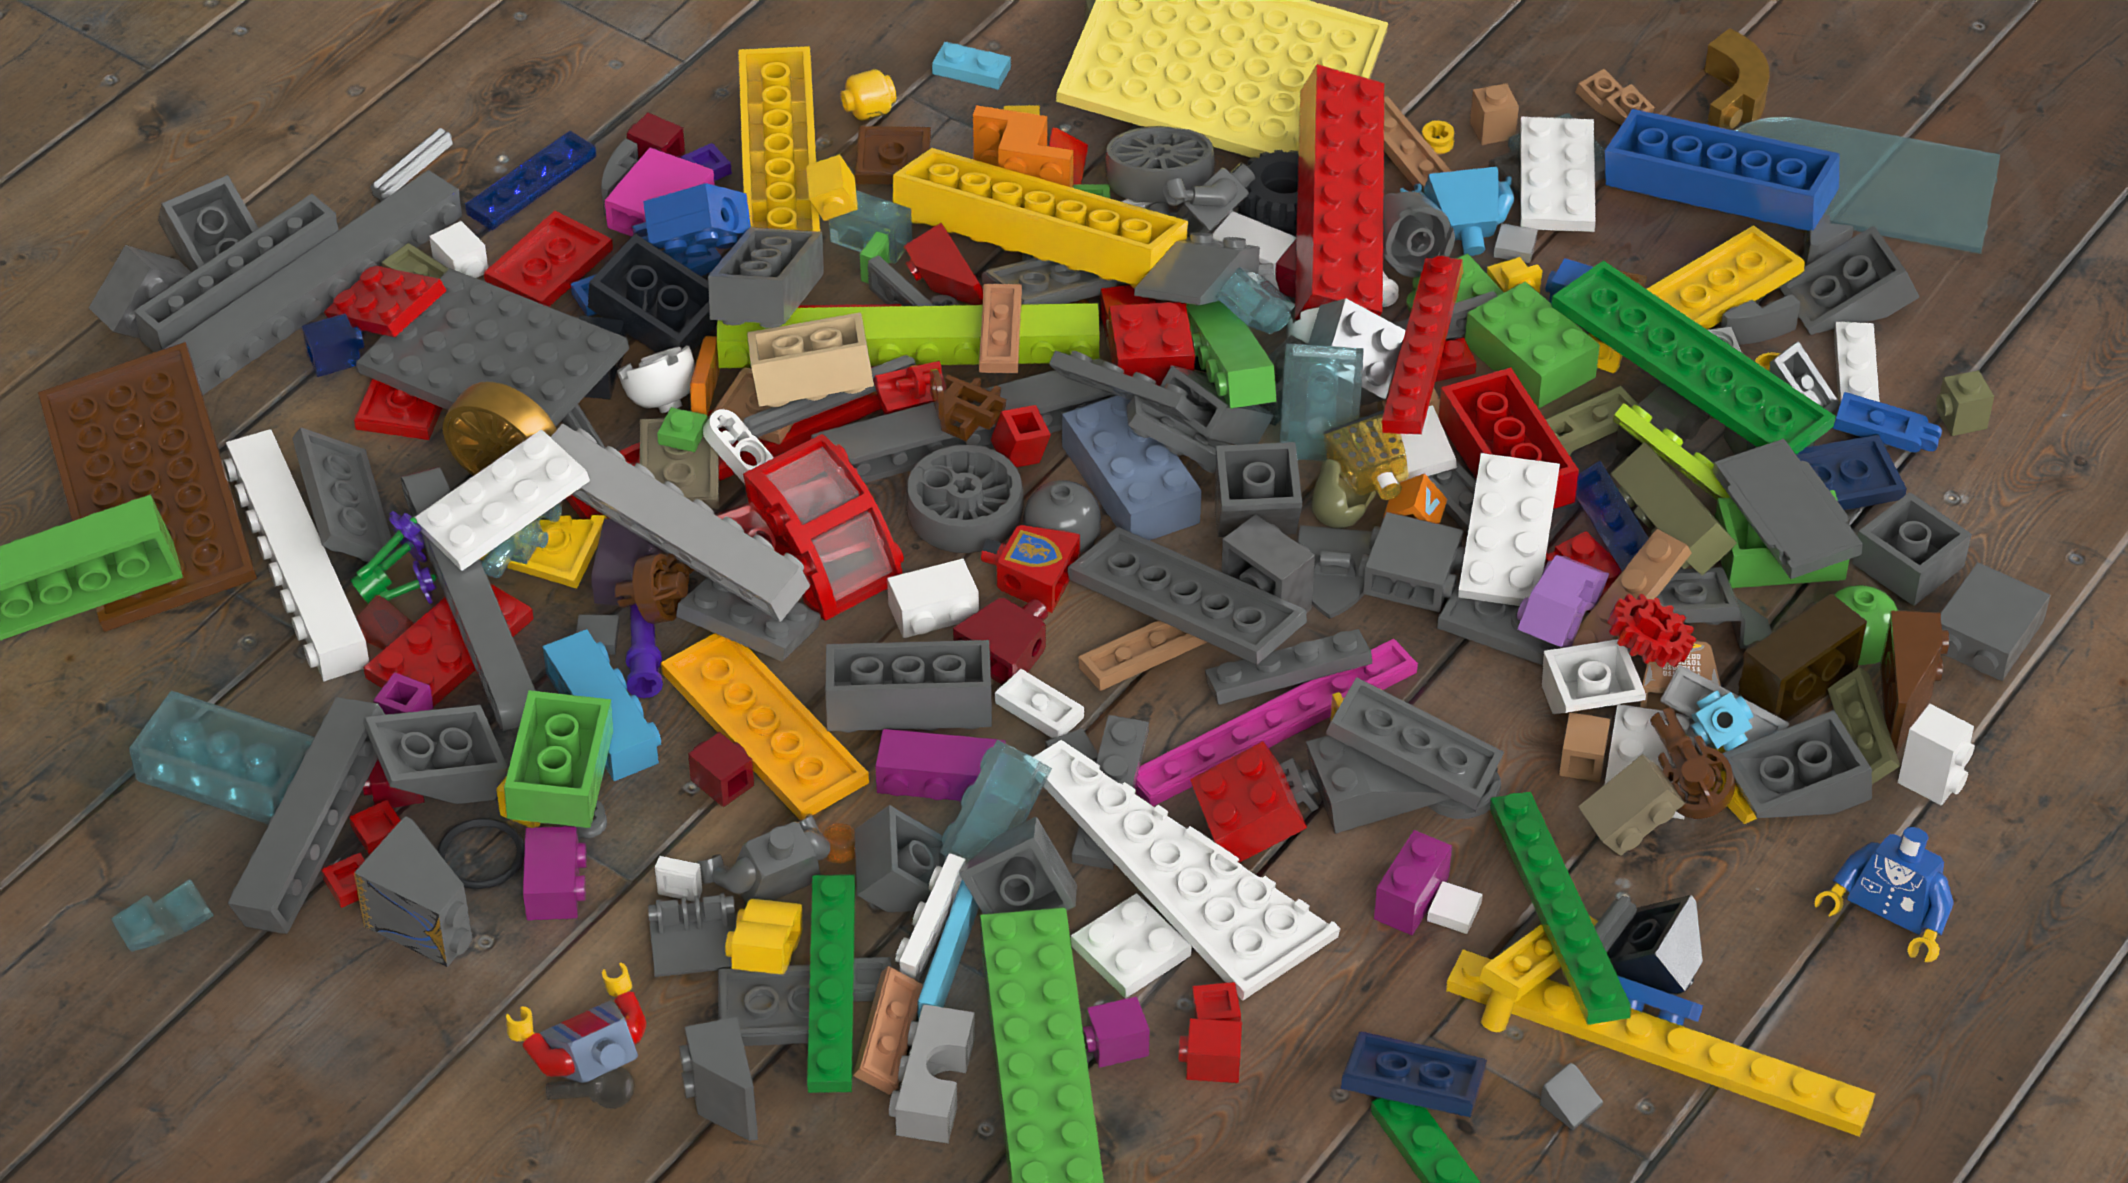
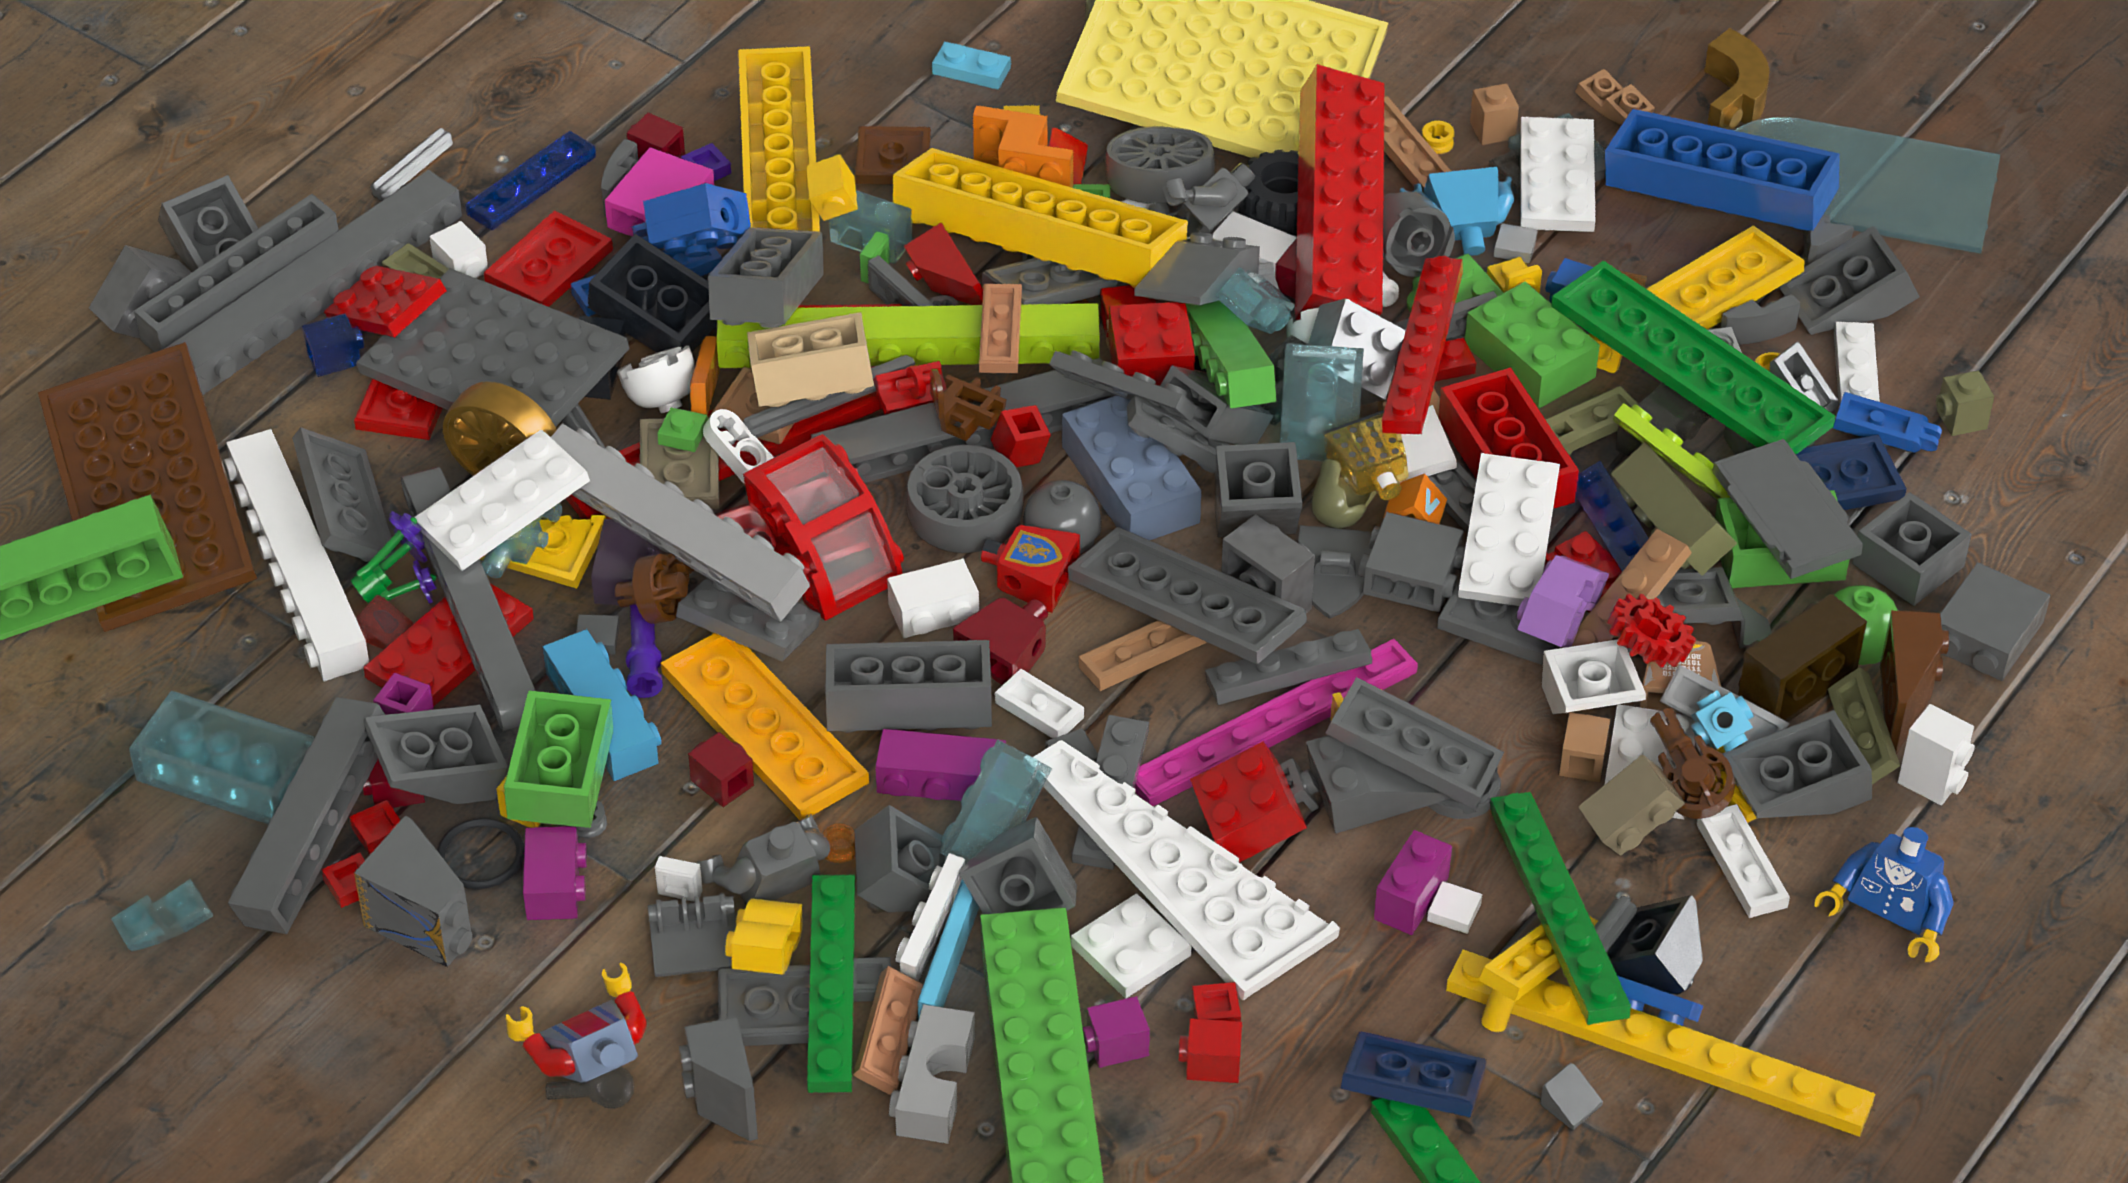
yellow head [841,69,896,121] -> none
none -> white plate [1697,804,1790,918]

